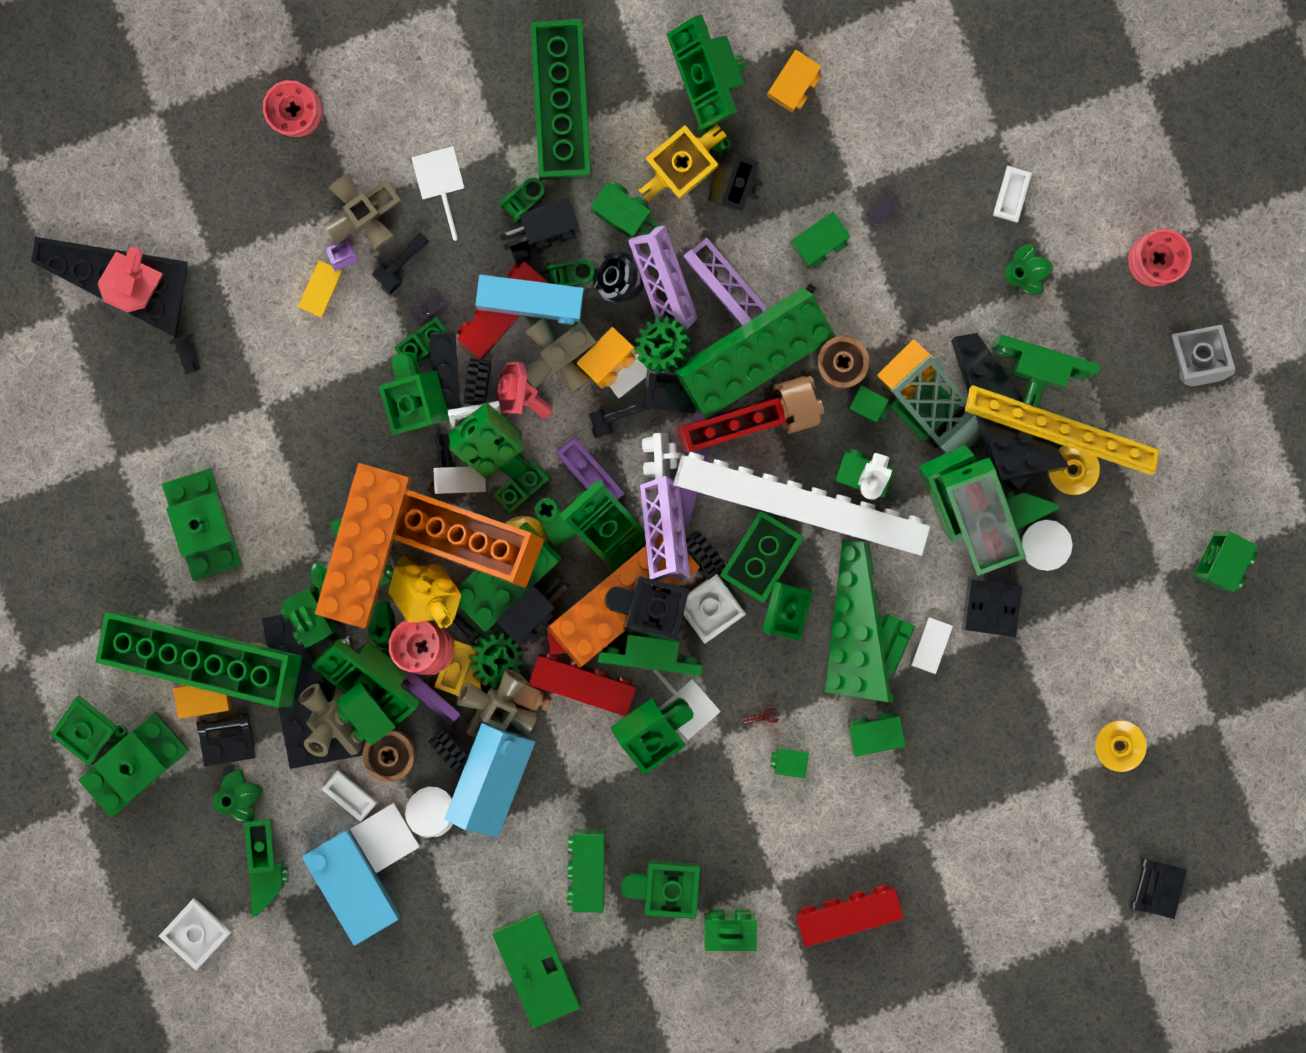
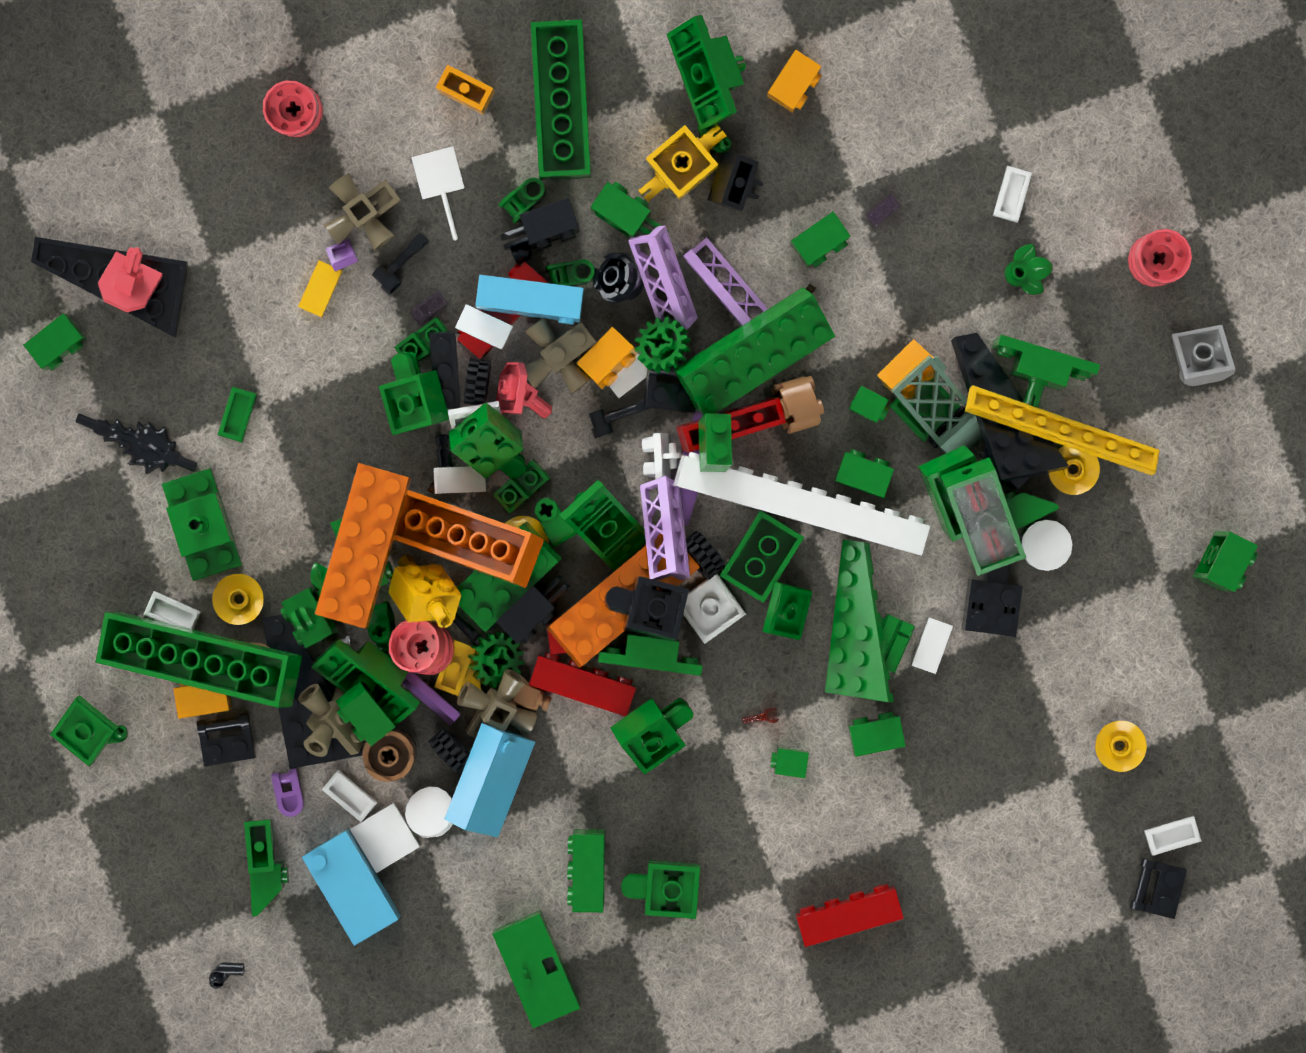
green brick [78,712,190,819] -> none
white tile [159,898,232,971] -> none
black pin [169,334,201,374] -> none
green plate [213,770,263,821] -> none
medium lavender tile [555,436,625,500] -> none
white piece [651,669,721,740] -> none
green brick [704,909,757,951] -> none
medium nougat brick [816,336,869,389] -> none
white hips [858,453,892,499] -> none
none -> green brick [23,313,87,371]
none -> black piece [76,413,198,474]
none -> white tile [143,591,201,630]
none -> black arm [209,962,245,989]
none -> yellow dish [212,574,264,625]
none -> green tile [217,386,258,443]
none -> medium lavender plate [271,768,304,817]
none -> light orange brick [435,65,495,115]
none -> white tile [455,304,513,350]
none -> green brick [699,413,732,472]
none -> white tile [1144,816,1201,856]

